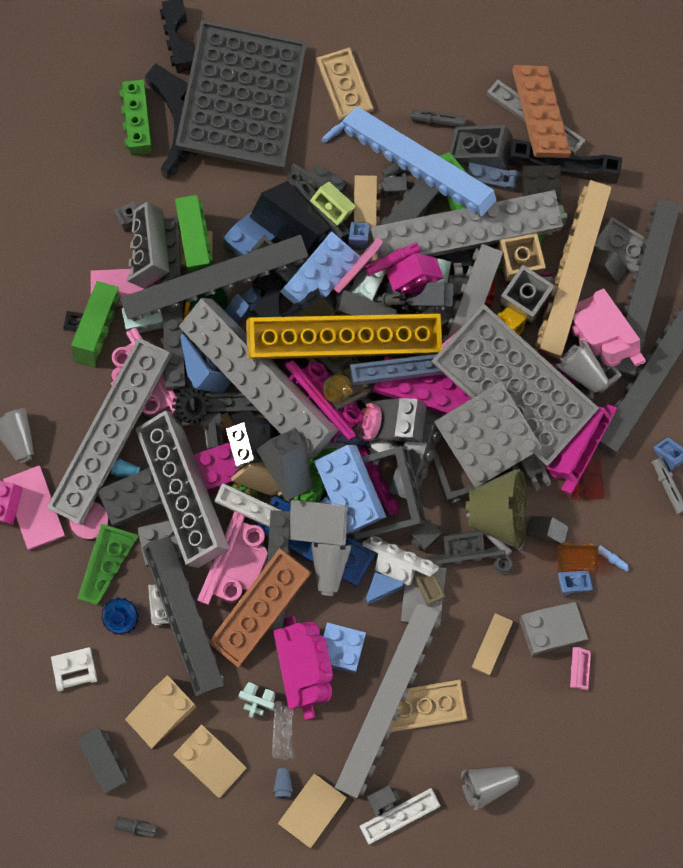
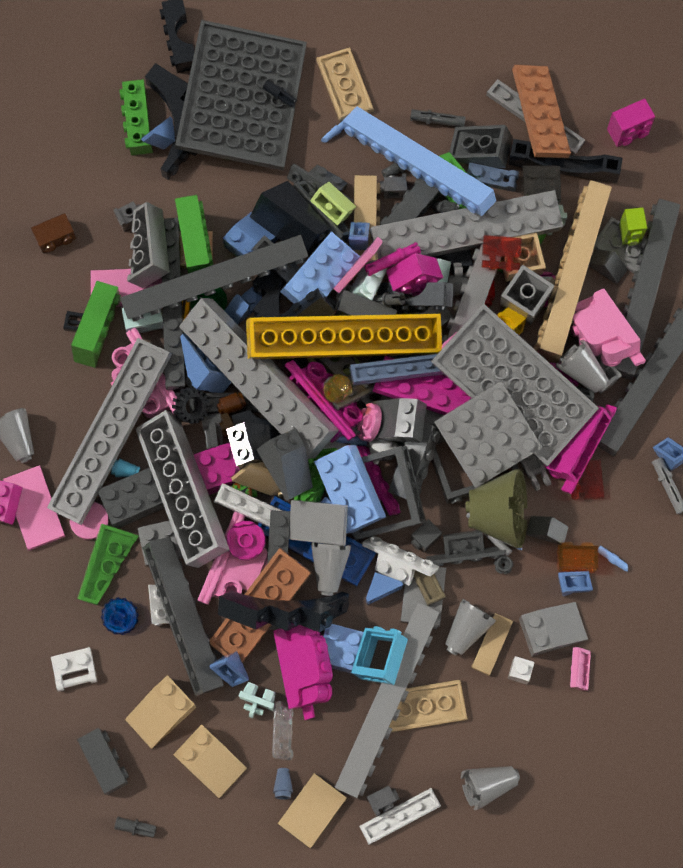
none -> reddish brown brick [31,213,77,253]
none -> medium blue slope [141,116,175,149]
none -> medium blue slope [210,651,249,687]
none -> reddish brown brick [216,392,246,415]
none -> black arch [218,591,349,632]
none -> dark pink tile [226,521,265,561]
none -> black axle [262,79,297,107]
none -> medium azure window [351,626,408,685]
none -> dark grey axle [432,200,460,213]
none -> light grey cone [445,599,496,656]
none -> clear red plate [481,235,522,272]
none -> white brick [508,656,534,685]
none -> dark pink brick [607,99,655,147]
none -> lime brick [619,207,647,246]

